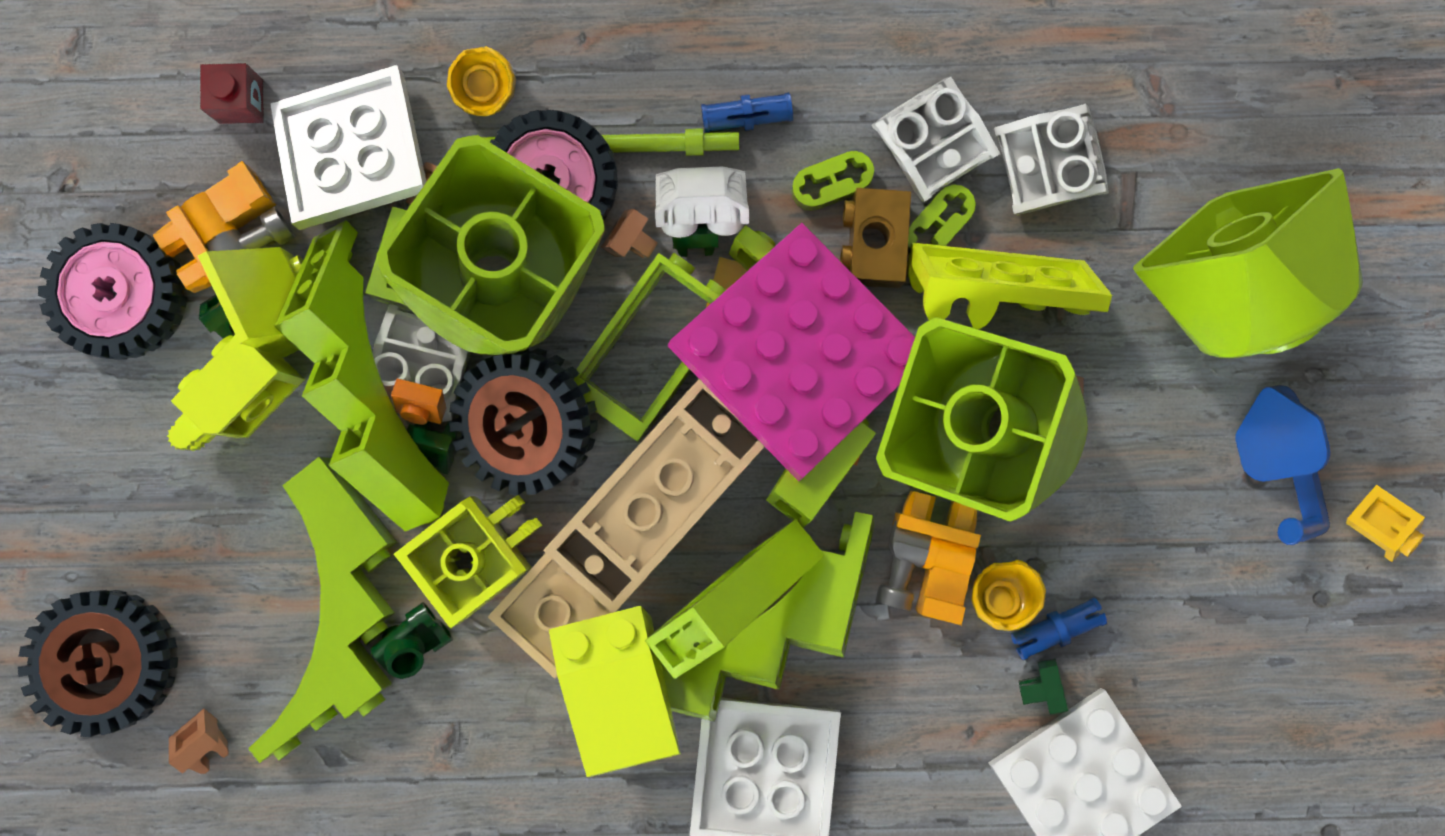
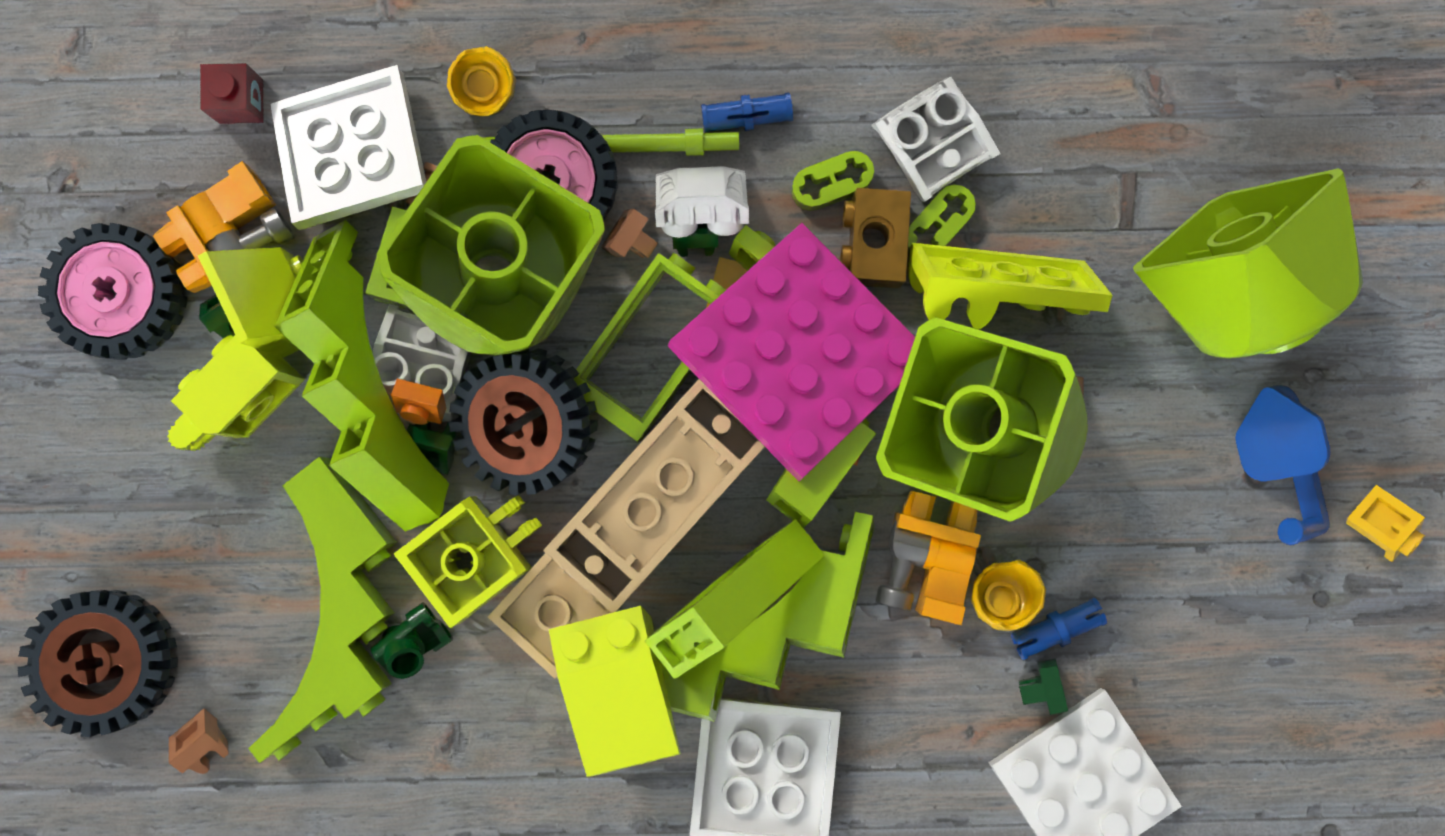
white slope [994,104,1109,215] -> none

